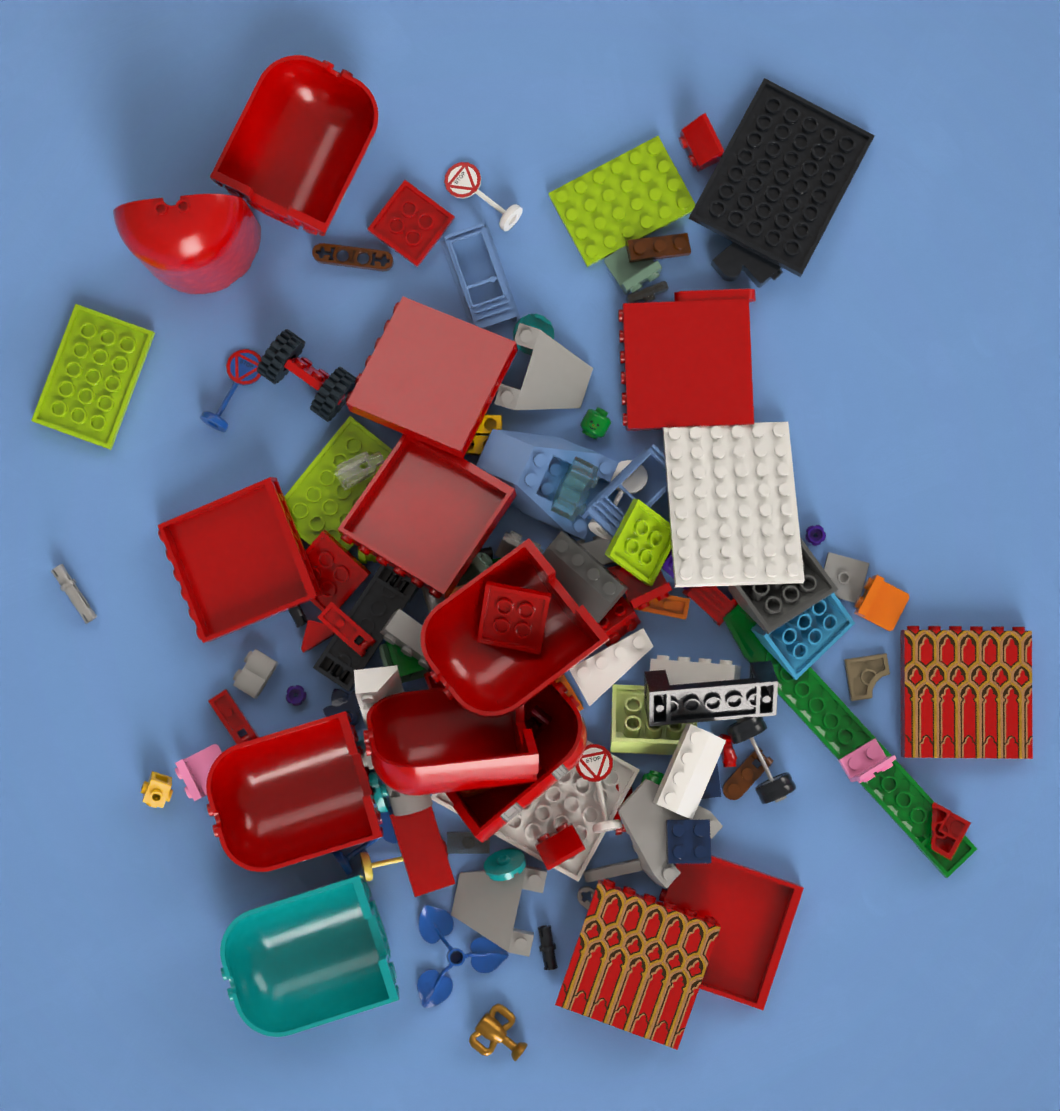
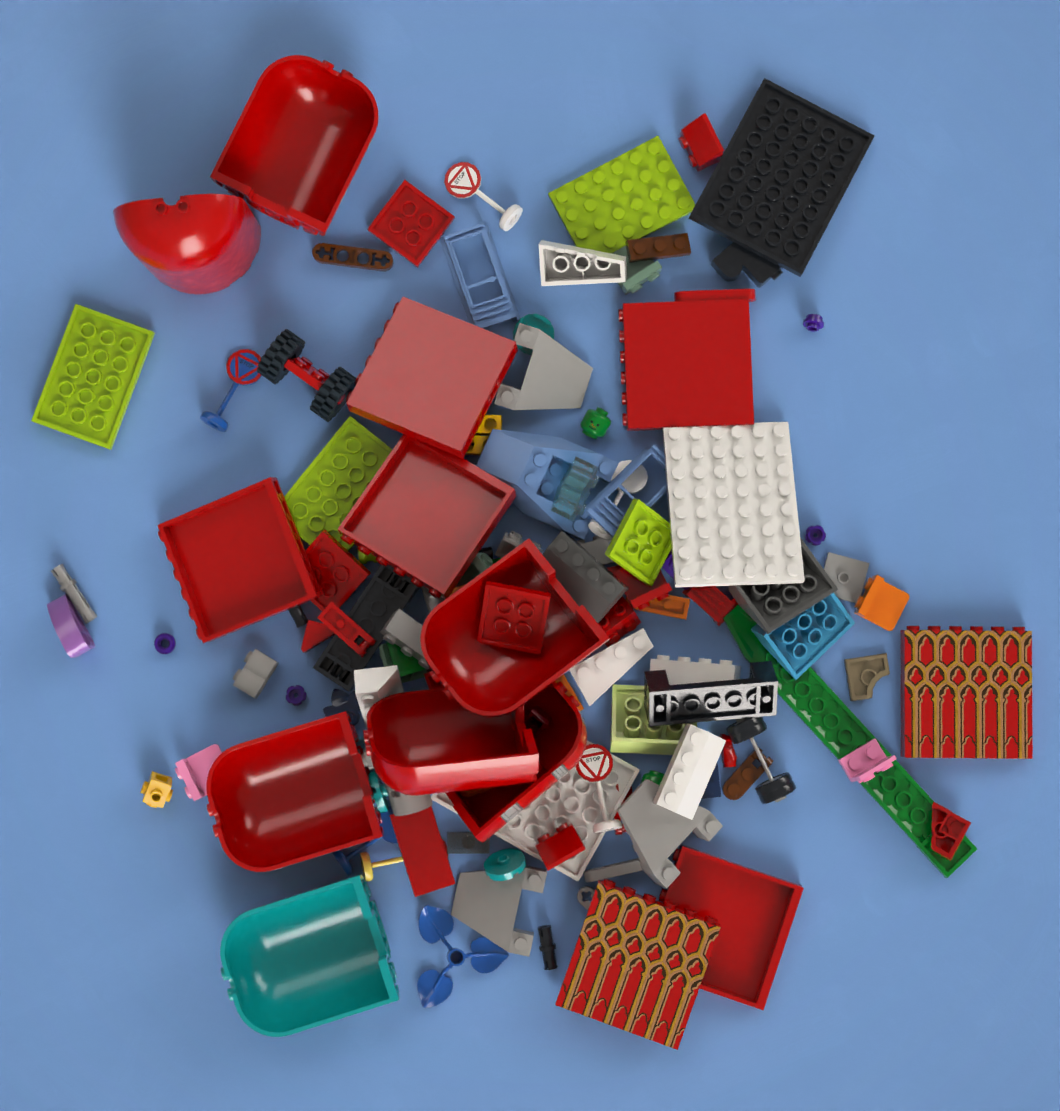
red plate [208,689,259,744] -> none
clear torso [335,451,384,491] -> none
pearl gold piece [469,1004,528,1061] -> none
clear smoke plate [626,281,669,303] -> none
dark blue plate [666,819,711,864] -> none
none -> medium lavender beam [47,594,95,658]
none -> dark purple plate [154,633,176,654]
none -> white wedge [538,240,627,286]
none -> dark purple plate [803,314,824,332]

